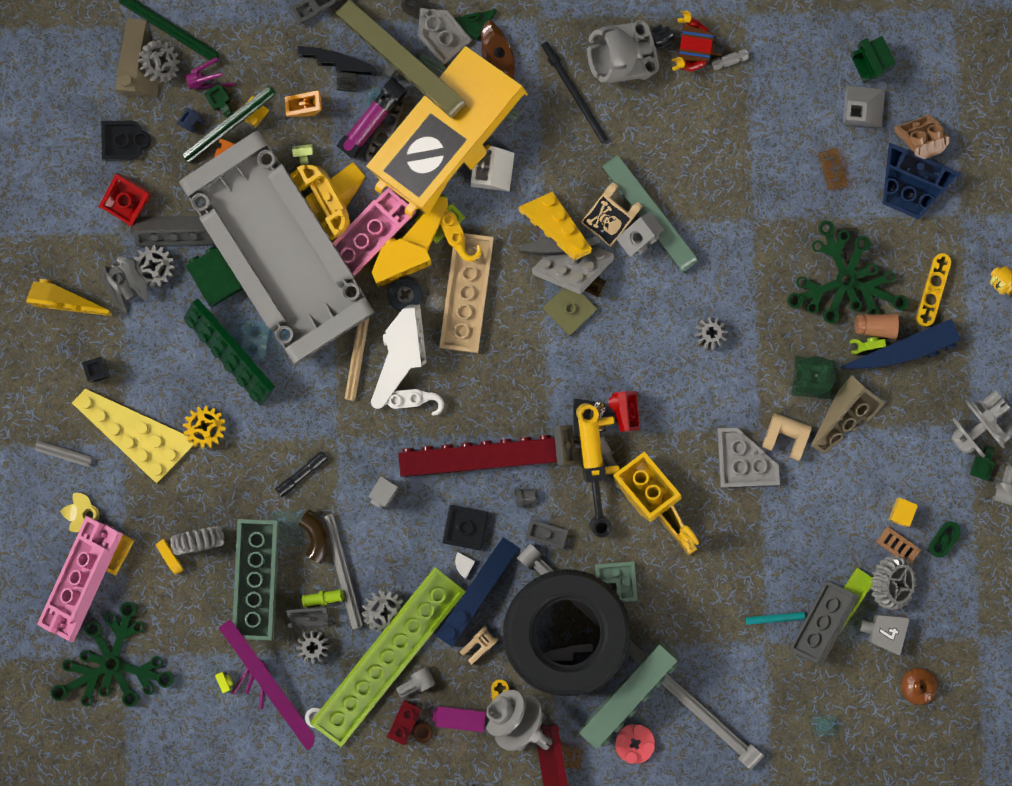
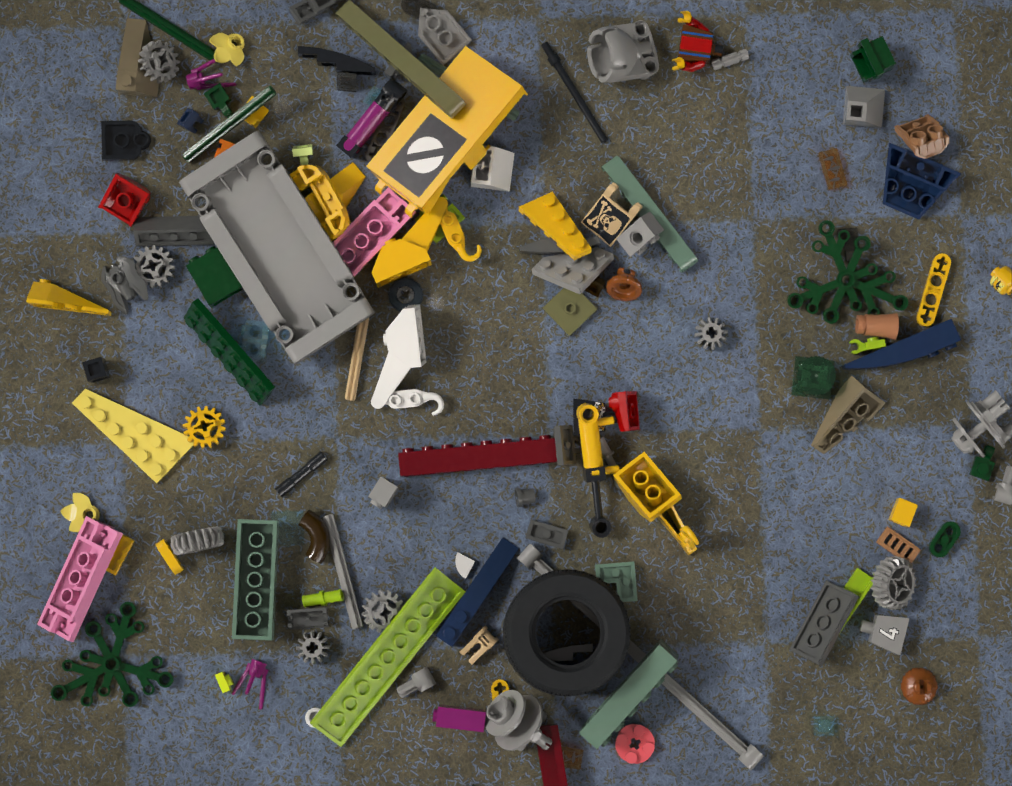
light grey axle [35,441,93,467] -> none
magenta sticker [219,619,315,750] -> none
light orange slope [285,91,322,117] -> none
dark red hinge [387,700,422,746] -> none
reddish brown tile [413,722,433,743] -> none
tan plate [439,233,494,353] -> none
black plate [442,505,488,551] -> none
dark green tile [454,9,497,41] -> none
reddish brown piece [481,20,515,80] -> none
black gear [652,24,674,50] -> none
light grey plate [717,428,780,488] -> none
teal bar [745,612,805,625] -> none
tan connector [762,413,812,461] -> none
none -> light yellow plate [209,33,245,66]
none -> dark orange hair [606,267,642,301]

